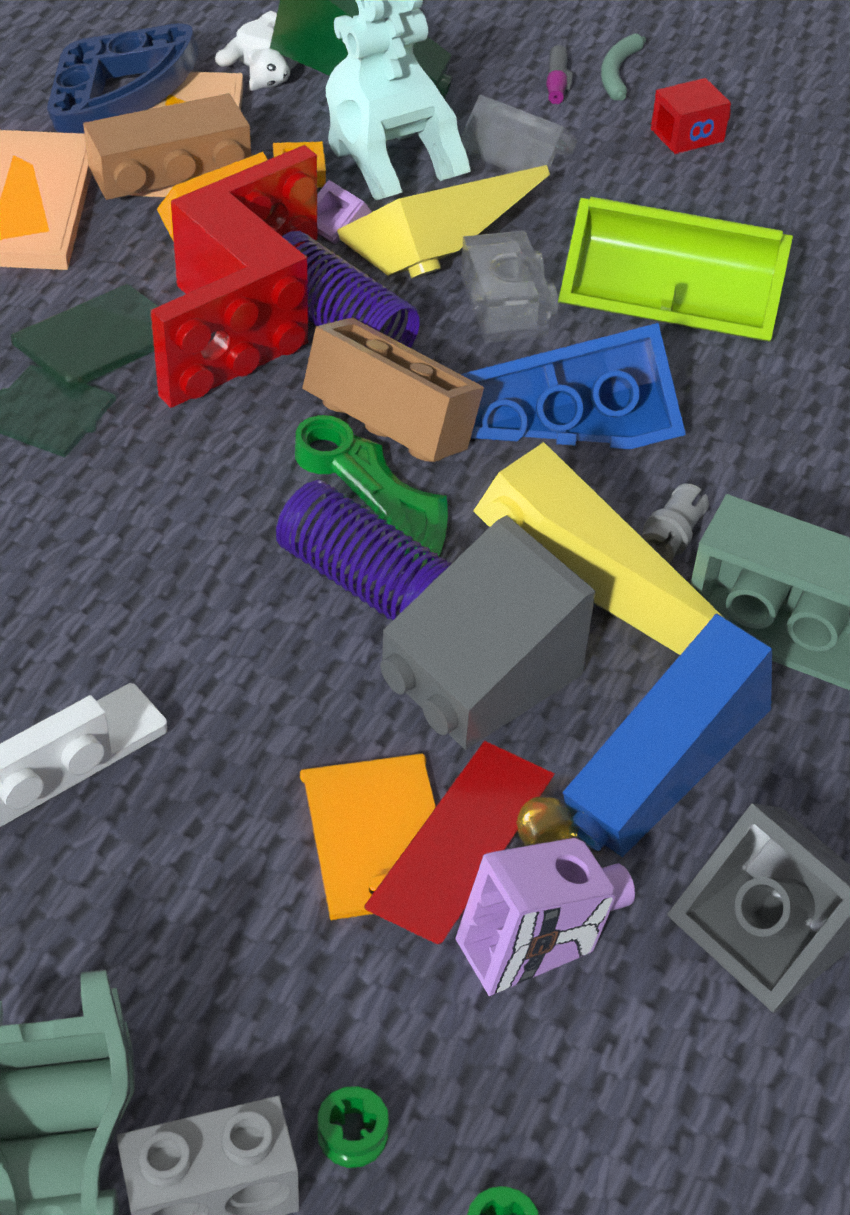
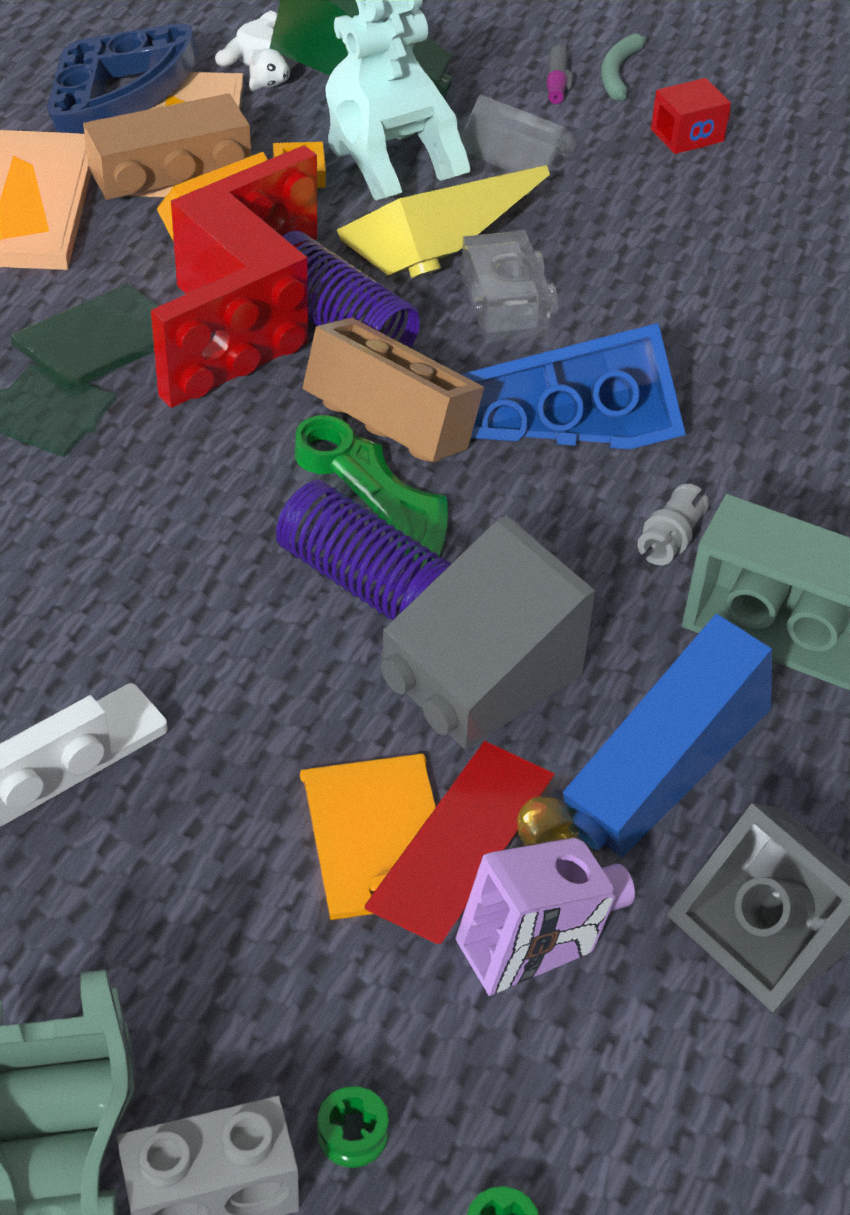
lavender slope [317,180,371,244] -> none
light yellow wedge [474,442,724,655] -> none
lime container [558,197,793,342] -> none

